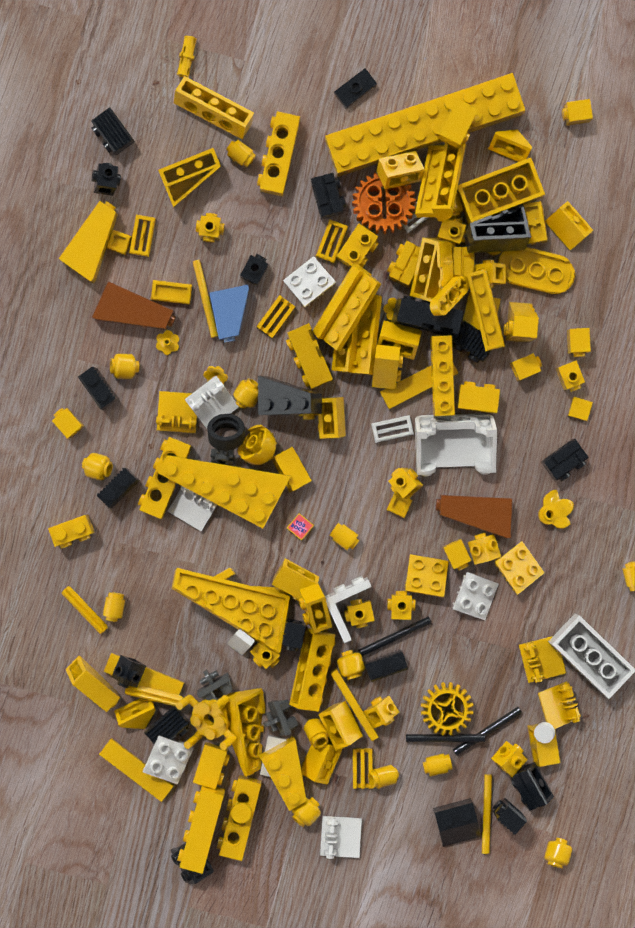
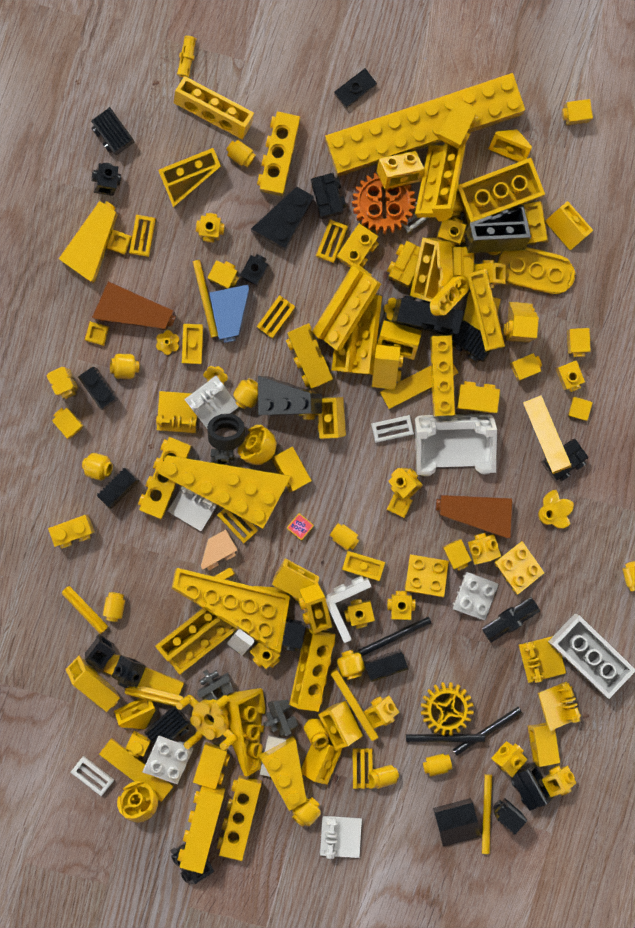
yellow tile [151,280,192,305] -> none
yellow tile [231,802,251,823] -> none
white hinge [283,256,336,307] -> none
white tile [534,722,555,743] -> none
yellow head [544,838,572,869] -> none
none -> yellow brick [46,367,78,399]
none -> white tile [71,756,114,796]
none -> yellow tile [85,321,110,346]
none -> black brick [85,634,115,670]
none -> yellow cylinder [117,781,158,823]
none -> yellow brick [126,730,151,757]
none -> yellow brick [155,608,237,675]
none -> yellow plate [182,324,203,364]
none -> light nougat slope [201,529,238,570]
none -> yellow brick [207,260,240,289]
none -> yellow tile [217,508,258,544]
none -> black wedge [251,187,314,251]
none -> yellow plate [342,550,385,581]
none -> black piece [481,597,540,643]
none -> yellow tile [523,396,571,474]
none -> yellow brick [542,765,576,797]

